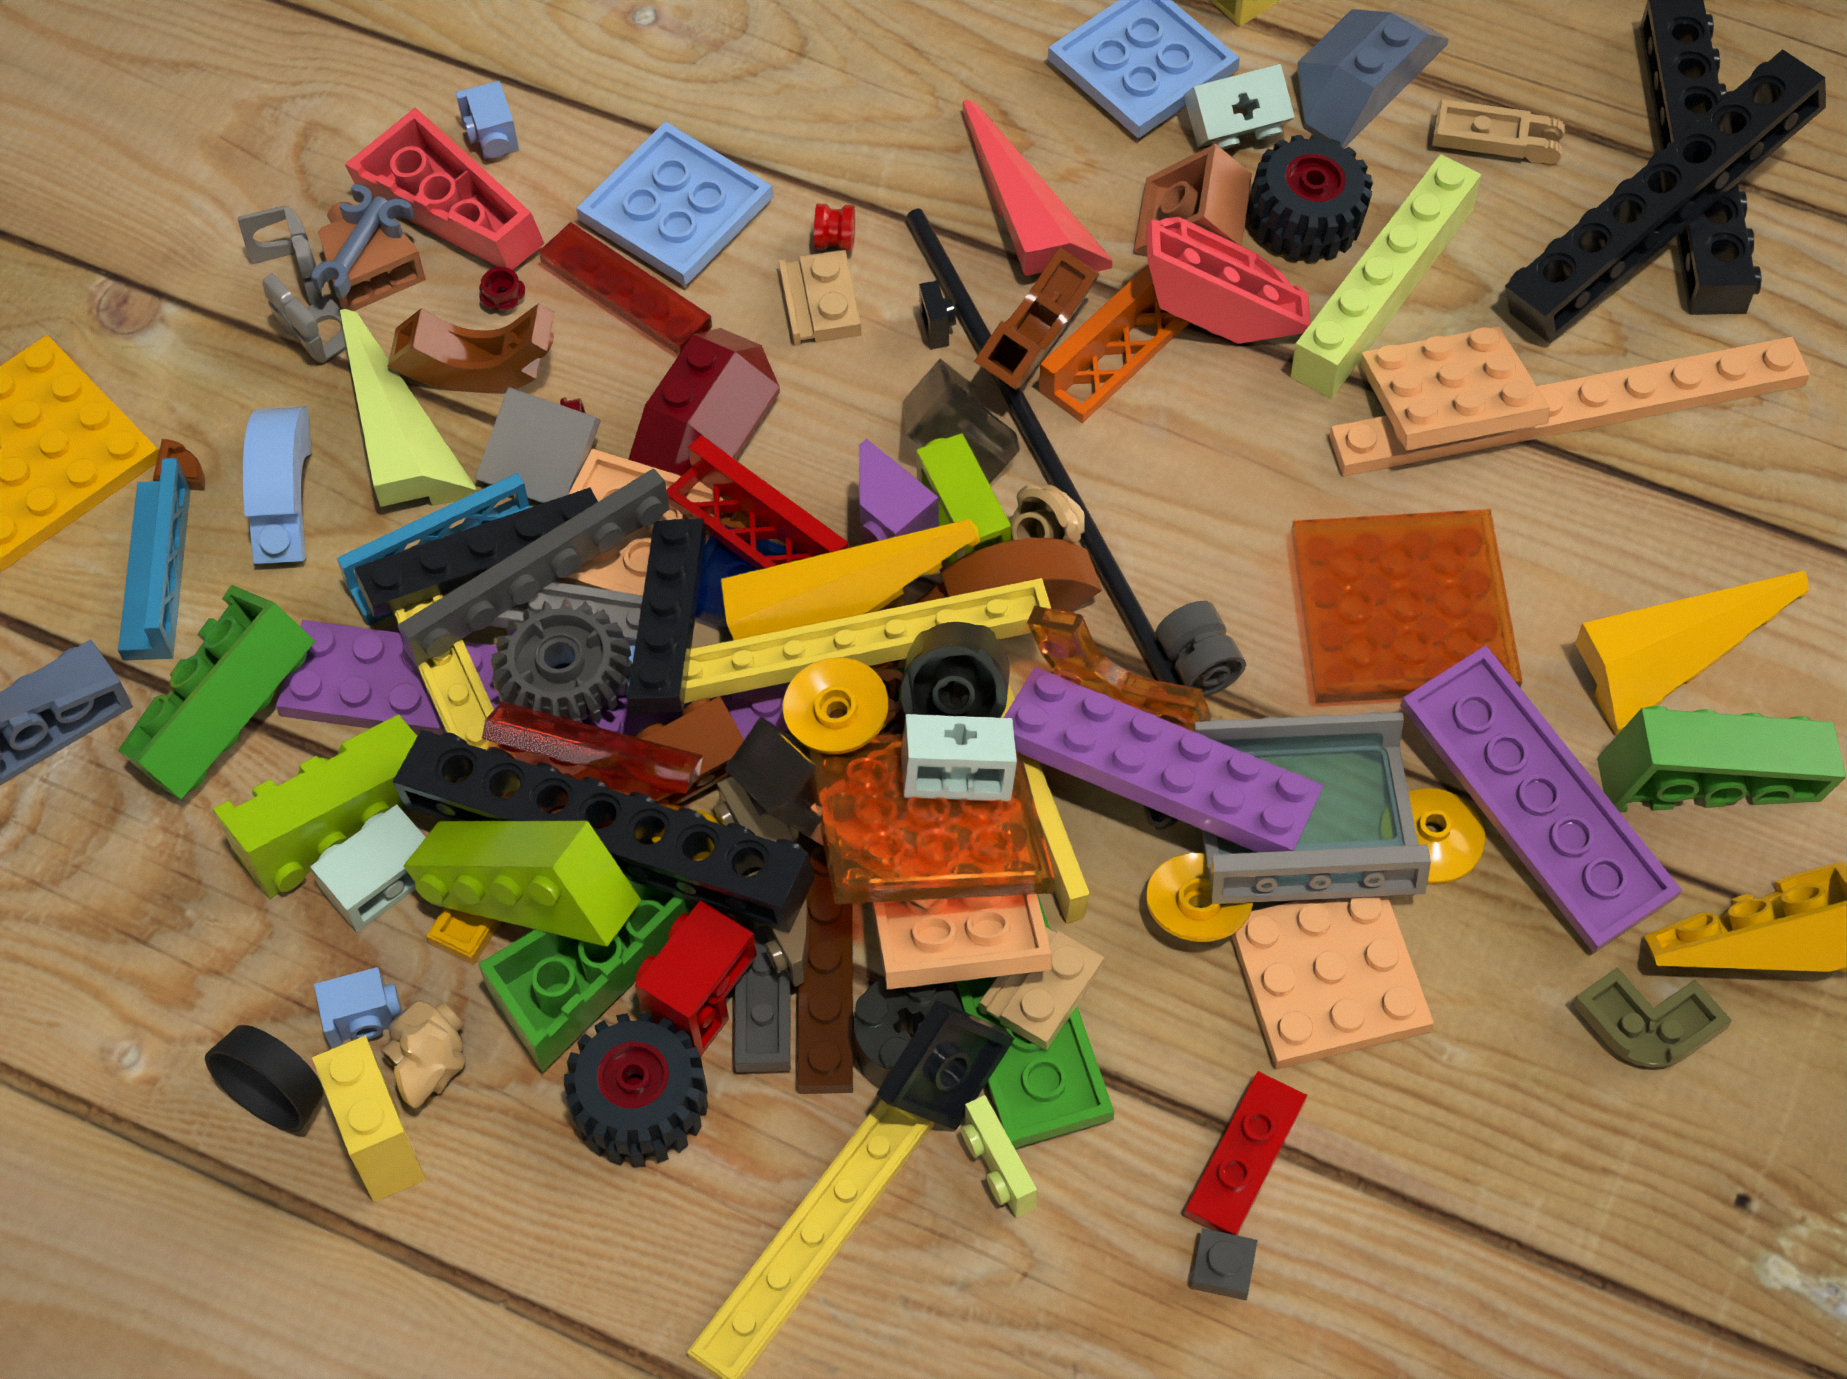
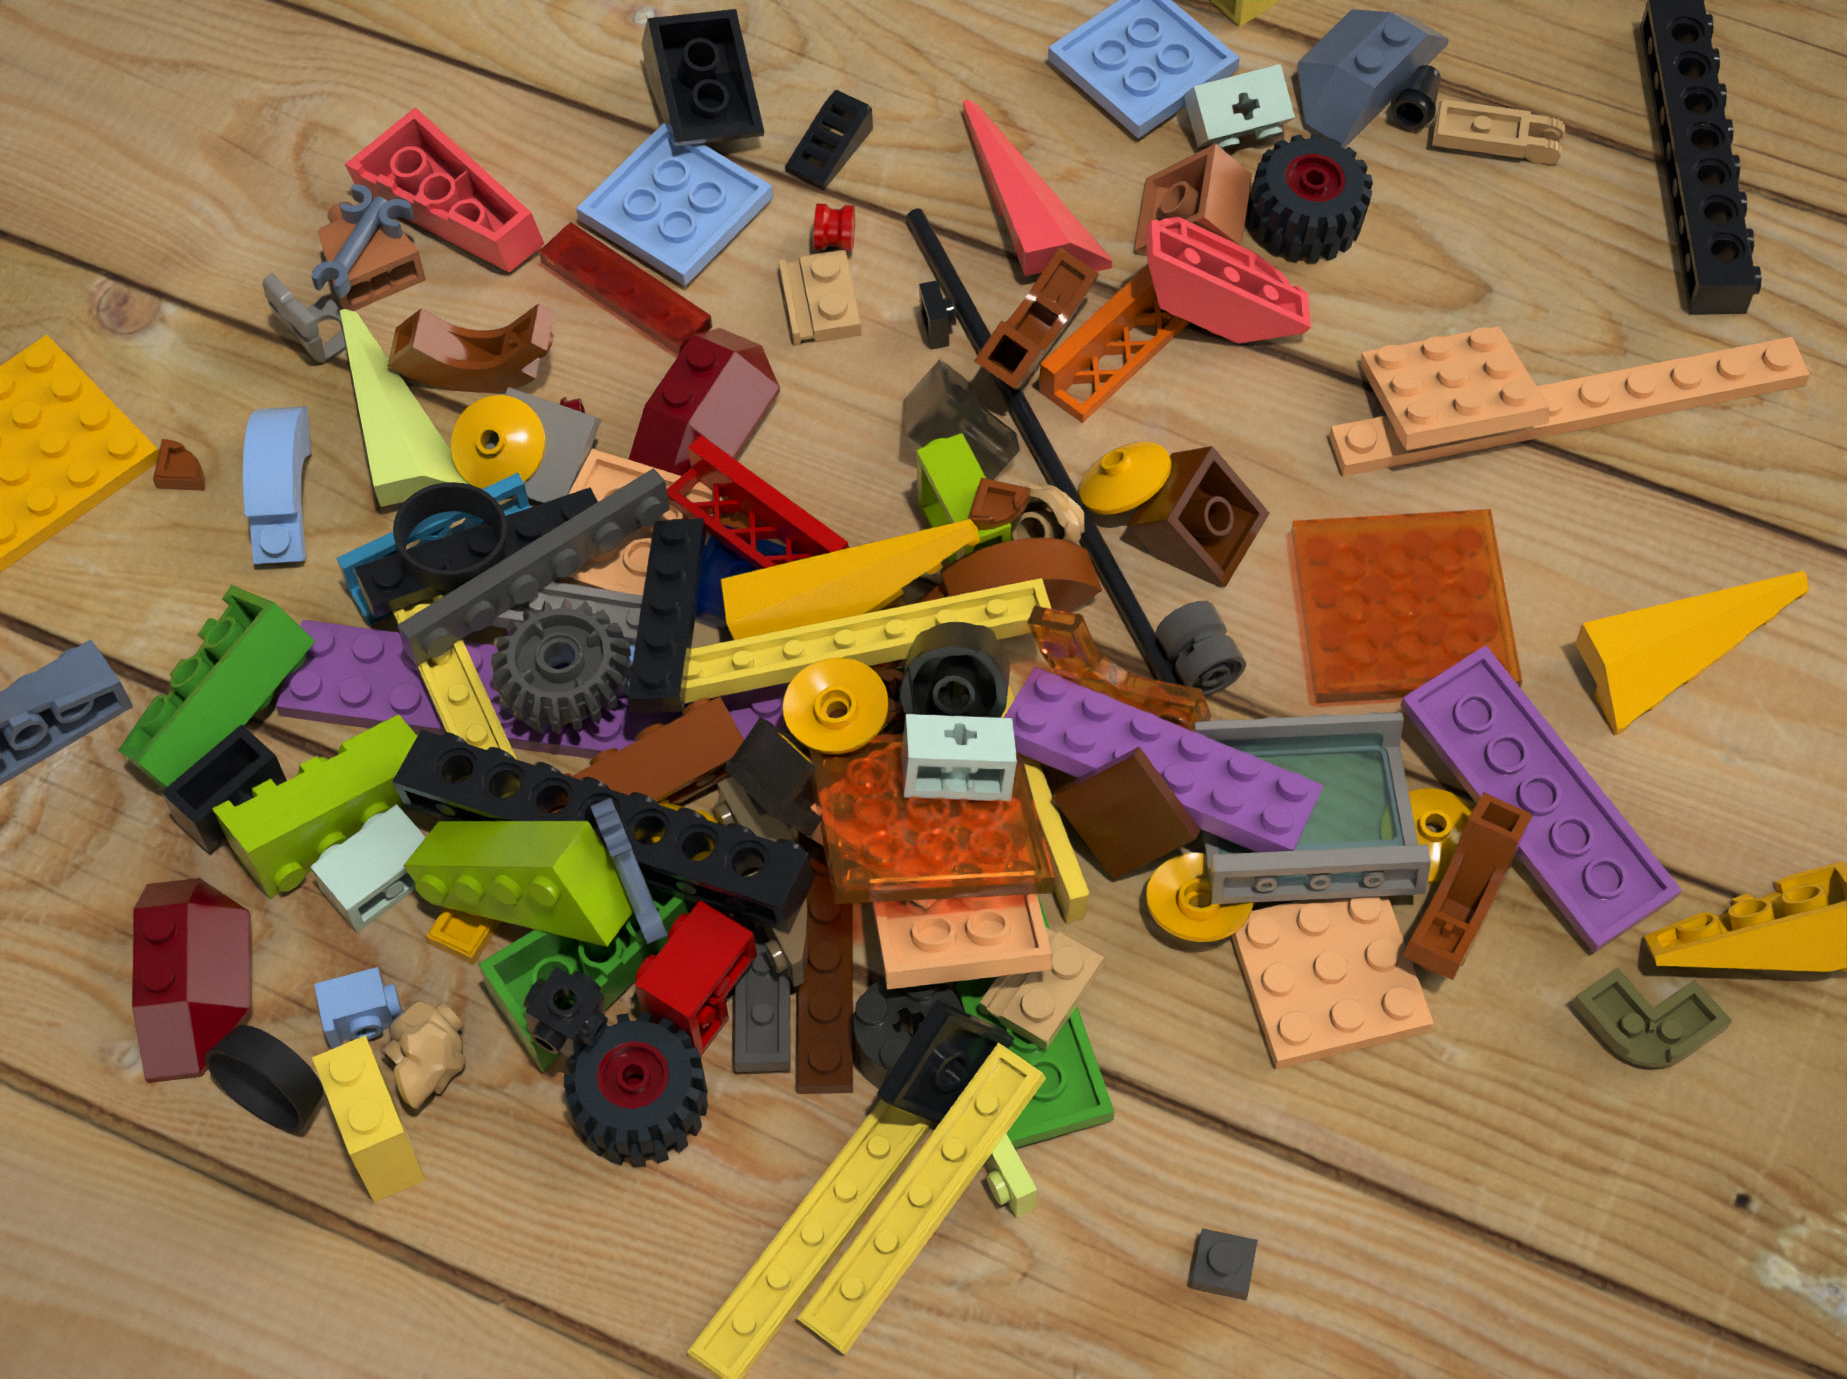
dark azure fence [118,458,191,661] -> none
light grey piece [238,206,323,306] -> none
light blue brick [455,81,519,160] -> none
dark red plate [479,267,525,311] -> none
clear red plate [482,701,703,794] -> none
medium lavender slope [859,439,939,545] -> none
red plate [1184,1071,1307,1236] -> none
yellowish green brick [1290,154,1482,399] -> none
black brick [1505,49,1826,344] -> none
bright green wedge [1597,706,1846,812] -> none
none -> dark red wedge [132,878,251,1083]
none -> black brick [161,724,287,853]
none -> black tyre [393,482,507,590]
none -> yellow dish [450,395,546,489]
none -> black brick [523,966,608,1060]
none -> sand blue bar [590,798,668,944]
none -> black slope [641,9,765,146]
none -> black slope [785,90,873,190]
none -> light yellow tile [797,1043,1046,1355]
none -> dark orange tile [968,477,1031,530]
none -> reddish brown tile [1052,747,1201,880]
none -> yellow dish [1079,441,1172,515]
none -> reddish brown slope [1127,446,1270,587]
none -> black cone [1391,65,1441,129]
none -> dark orange arch [1403,792,1533,980]

